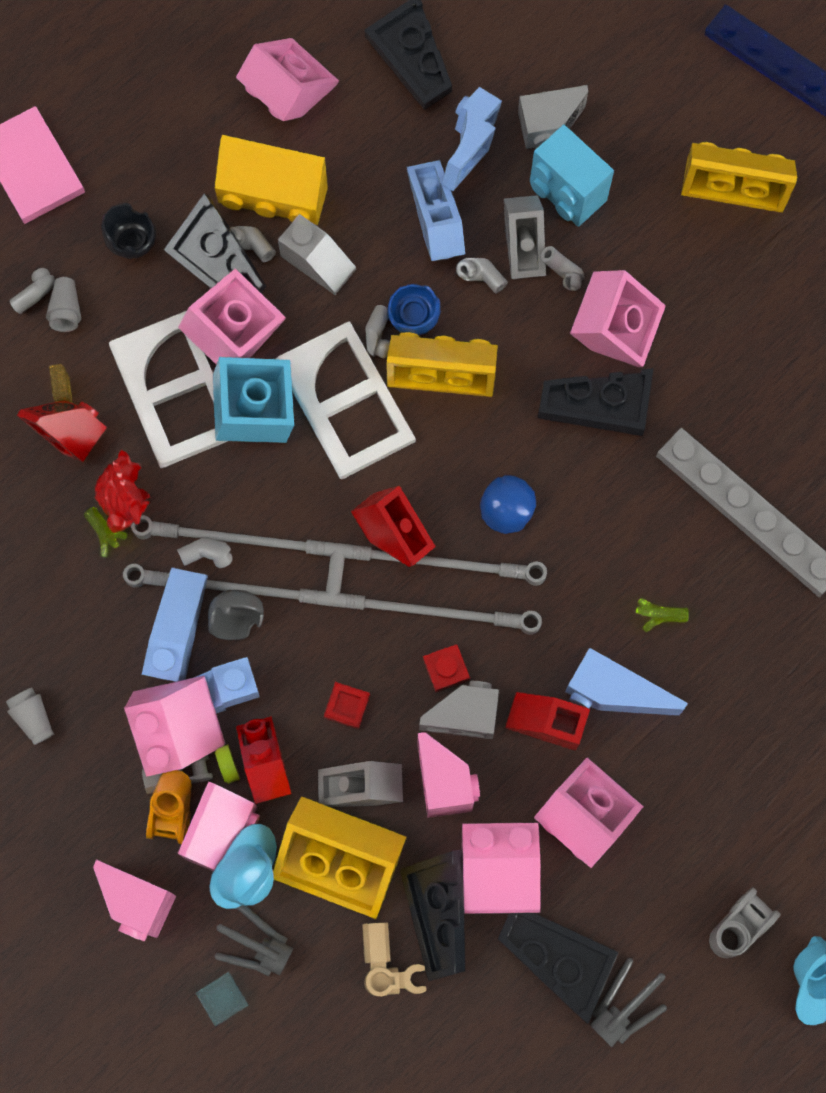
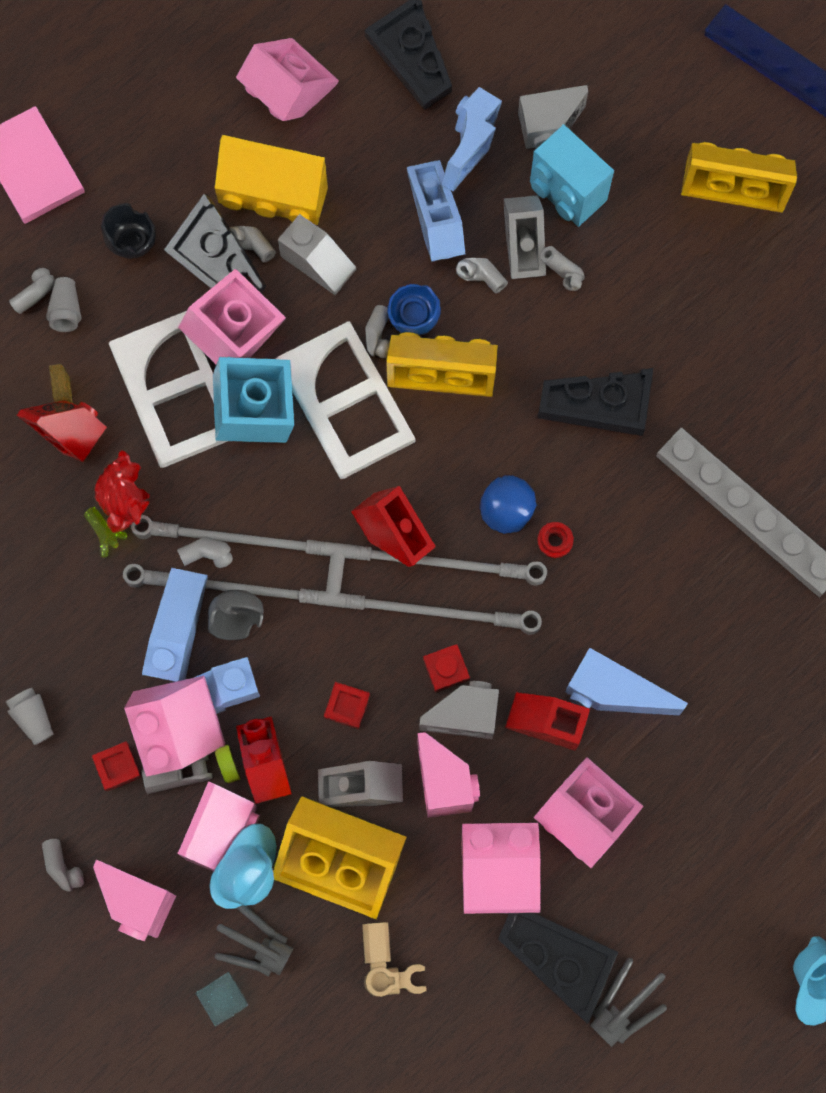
light orange piece [146,770,192,844] -> none
black wing [400,849,465,982] -> none
bright pink slope [570,270,666,367] -> none
clear neon green bar [636,598,689,632] -> none
light grey piece [709,887,781,959] -> none
none -> light grey arm [42,839,85,891]
none -> red plate [92,741,142,792]
none -> red plate [537,522,574,558]

